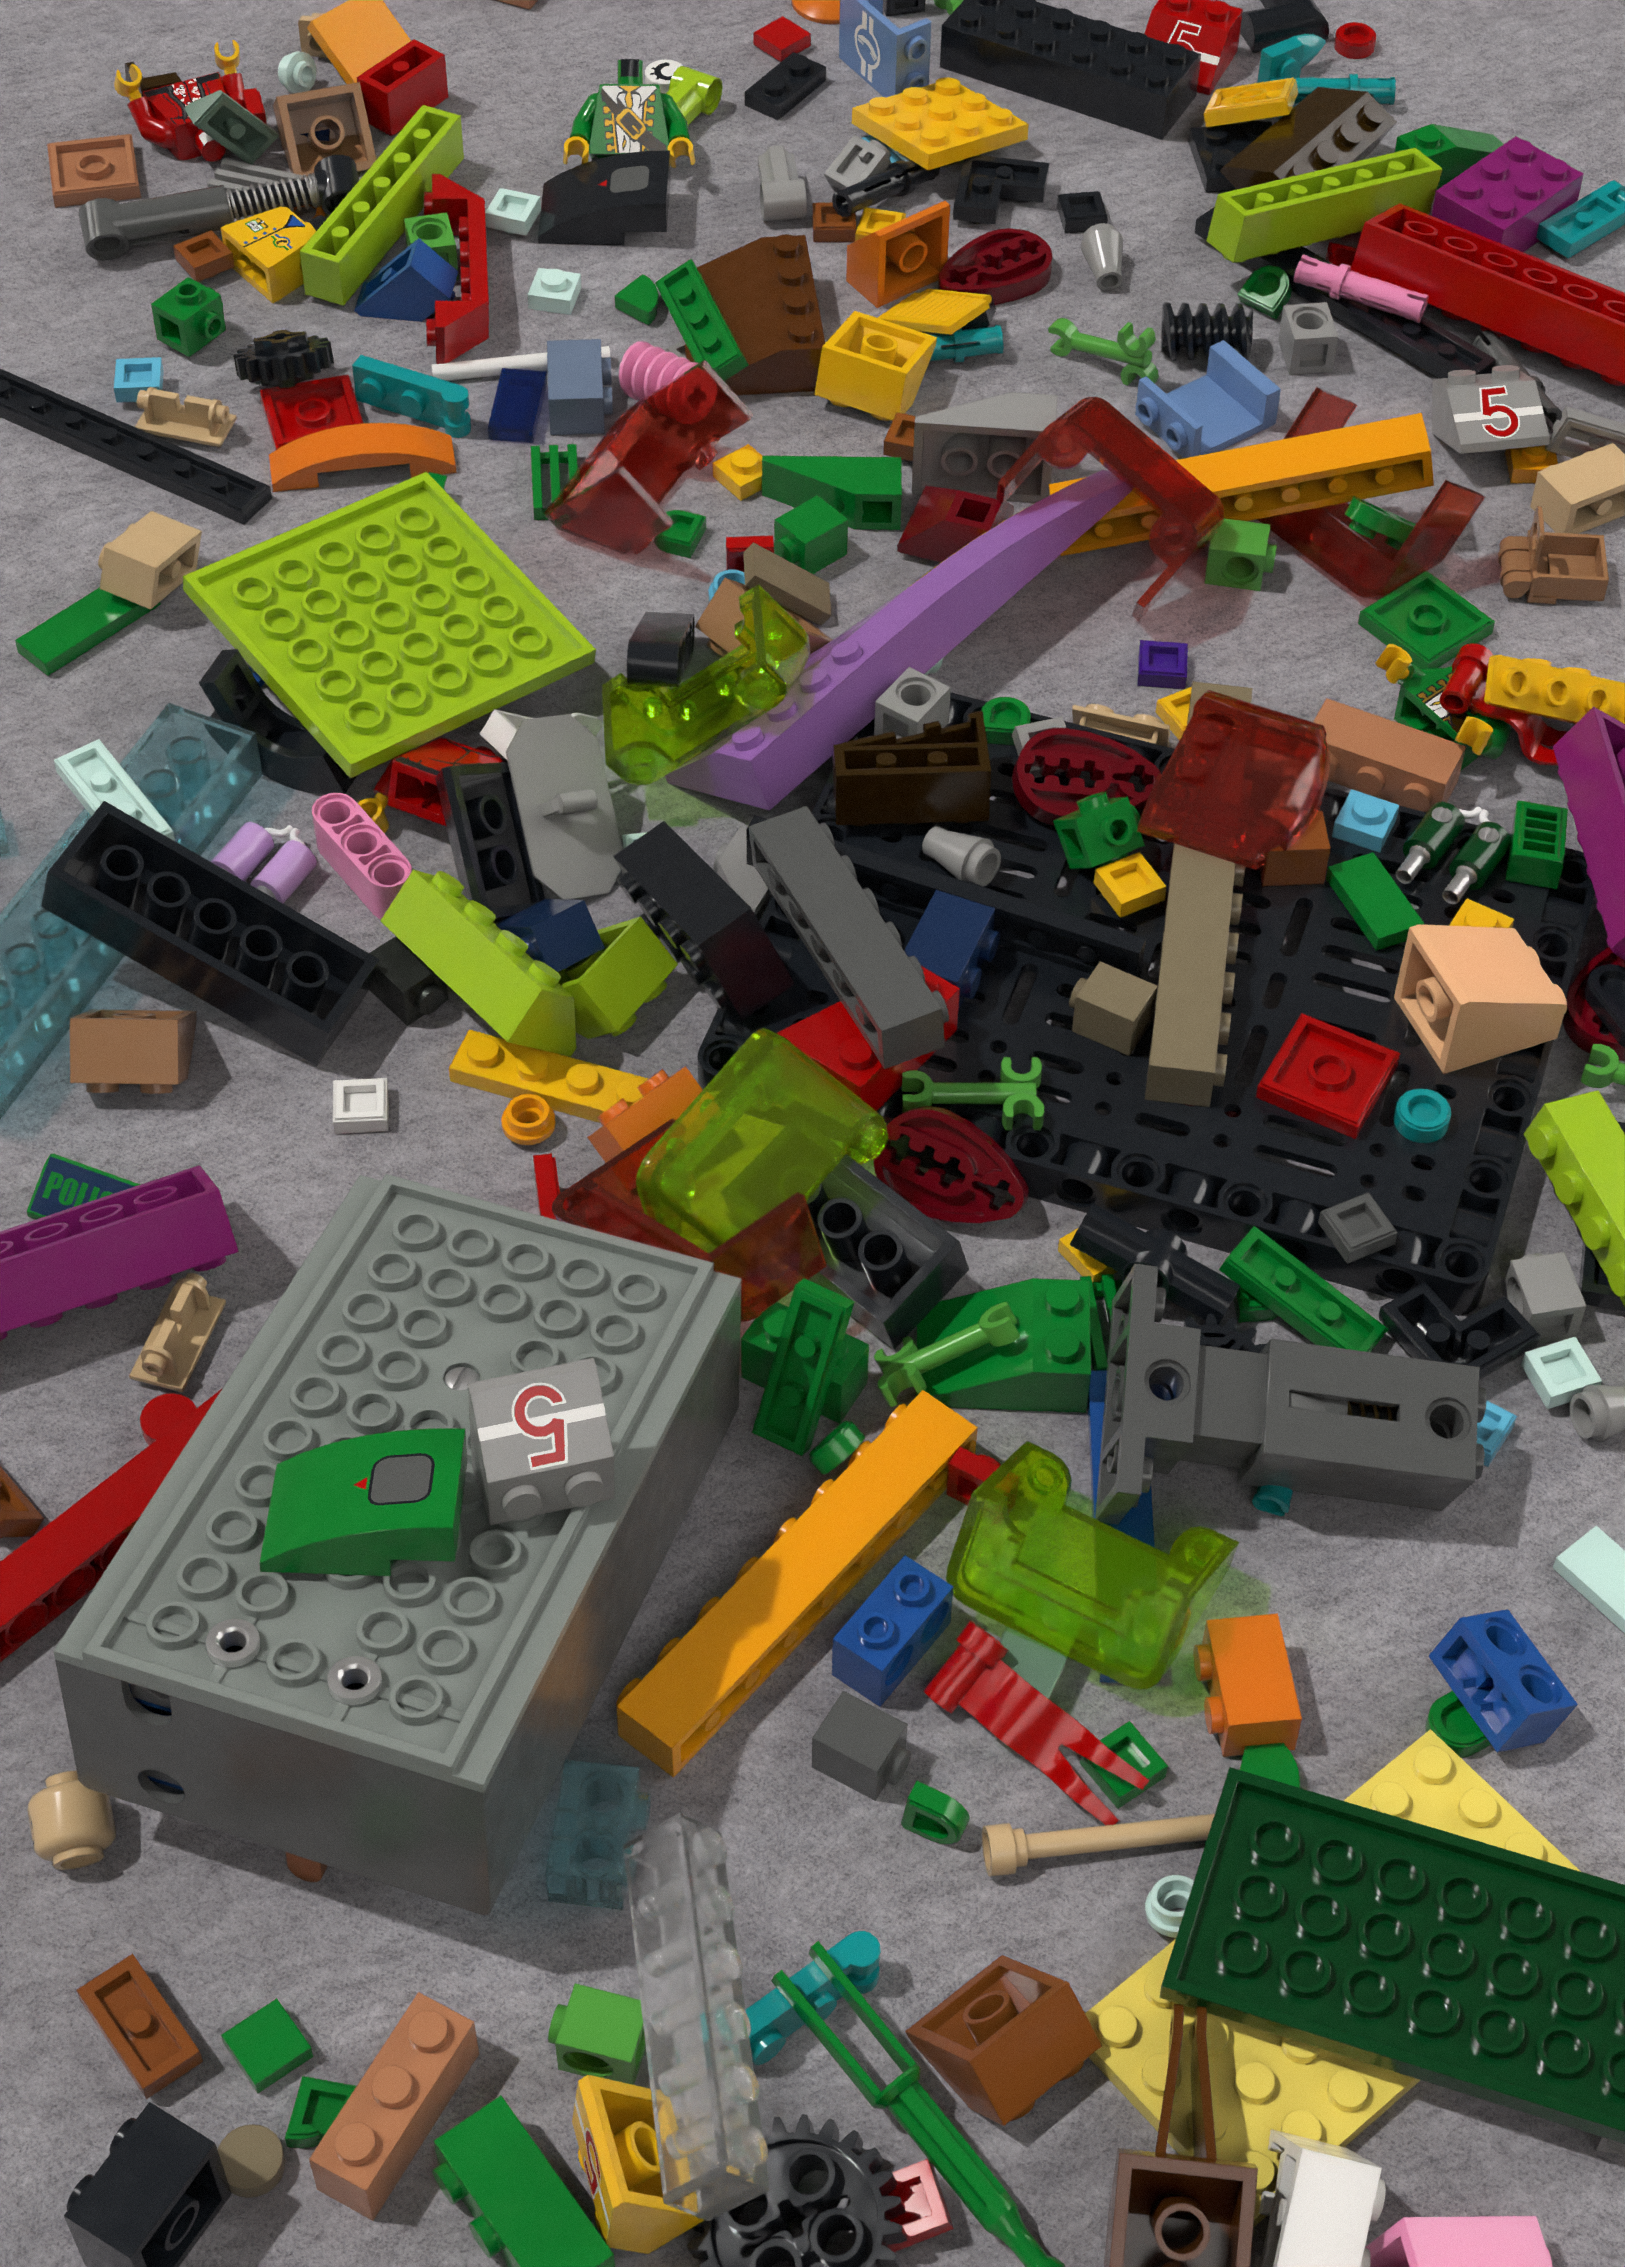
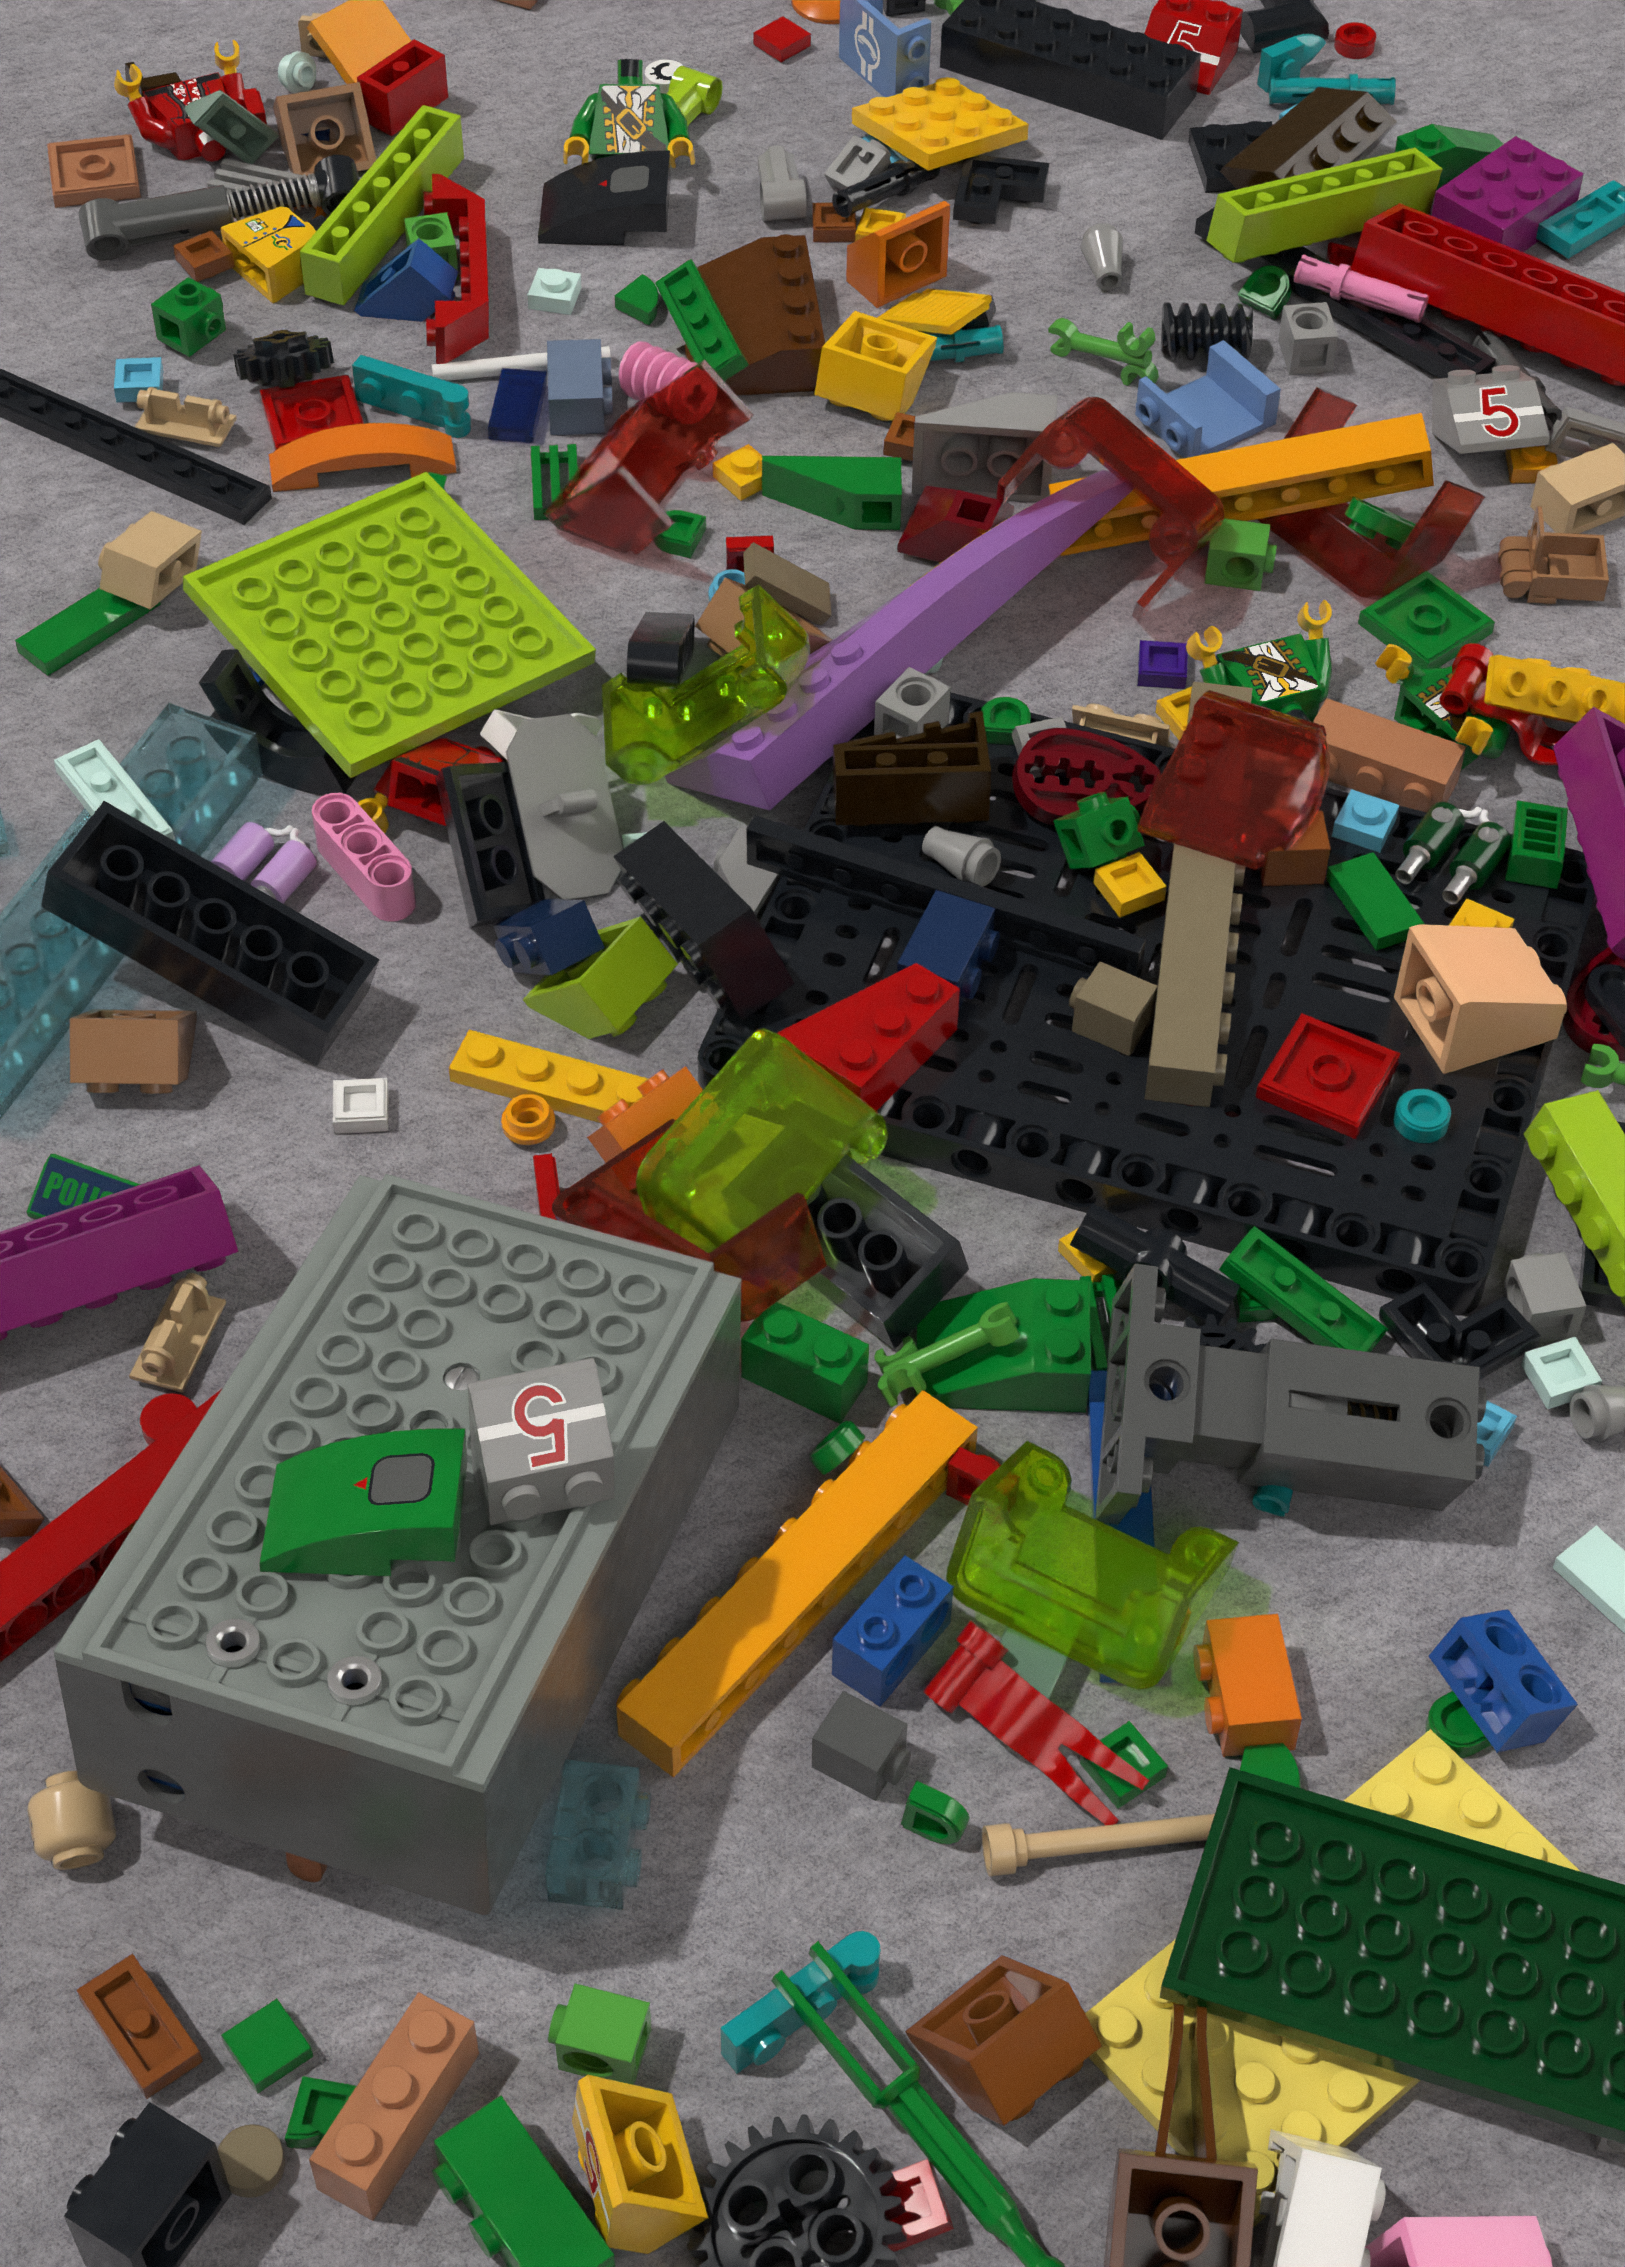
pearl dark grey brick [369,936,449,1026] -> none
lime slope [380,869,577,1057] -> none
light aqua plate [485,188,541,236] -> none
clear brick [623,1812,770,2221] -> none
black plate [745,52,826,121] -> none
dark grey brick [749,806,949,1069] -> none
green tile [752,1278,855,1456] -> none
green brick [774,495,848,574] -> none
dark red piece [874,1106,1029,1223] -> none
bright green bar [902,1057,1044,1130] -> none
dark red piece [938,228,1052,305] -> none
black tile [1057,191,1108,233] -> none
light aqua plate [1145,1875,1194,1938] -> none
yellow tile [1204,77,1298,127] -> none
dark grey tile [1318,1192,1398,1264] -> none
none -> torso [1186,600,1332,744]

